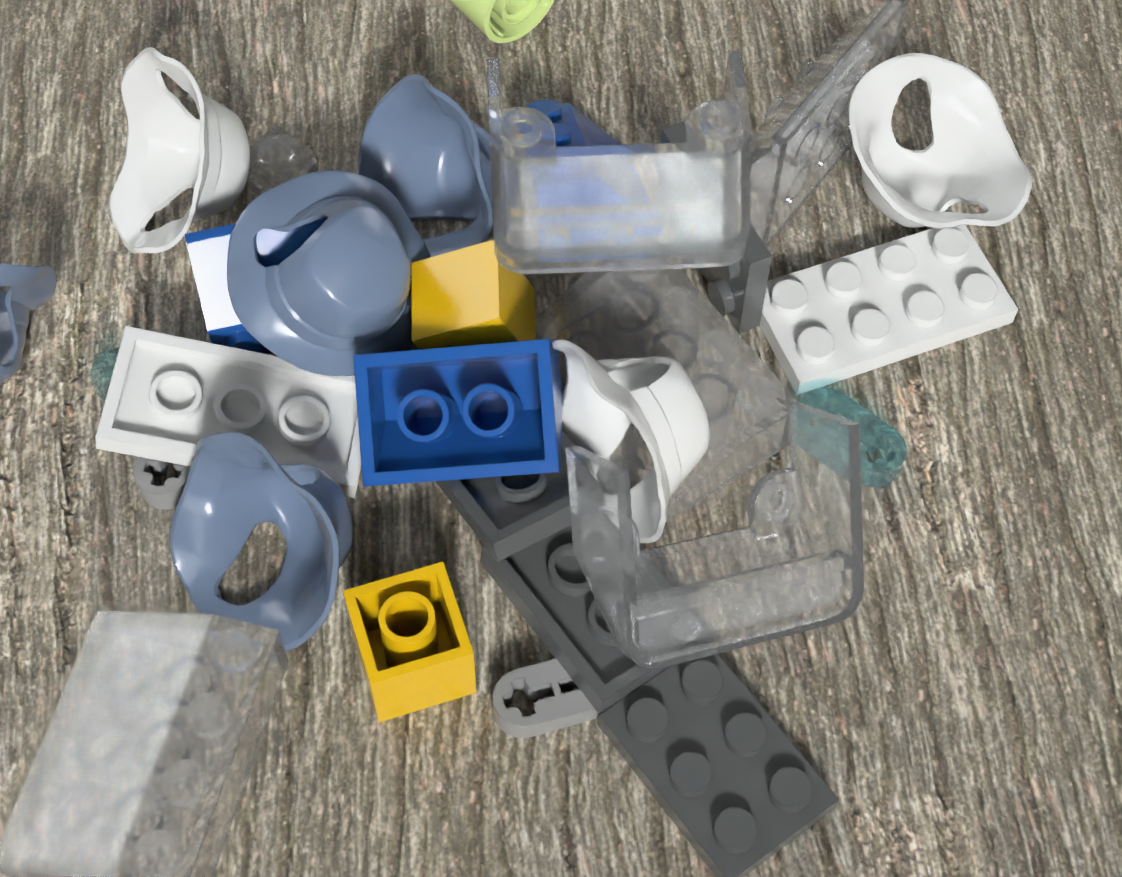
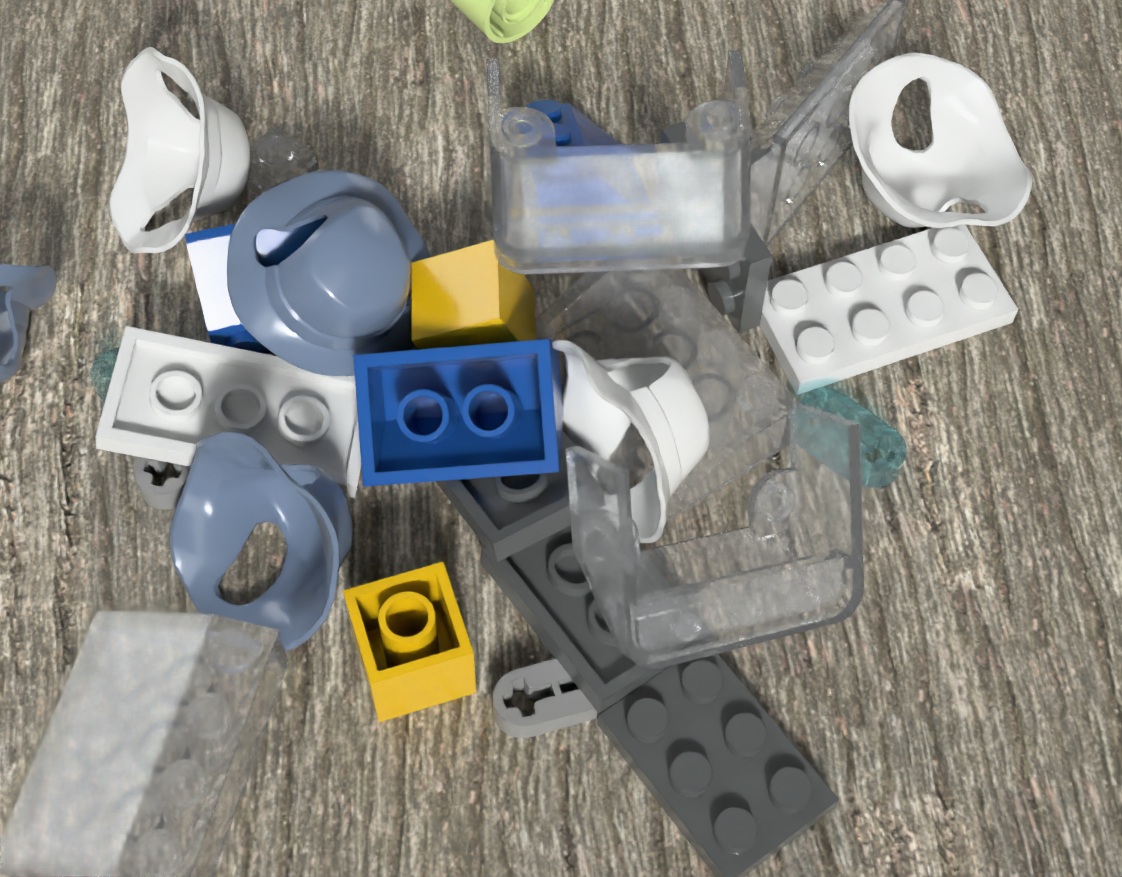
sand blue piece [357,73,511,284] -> none

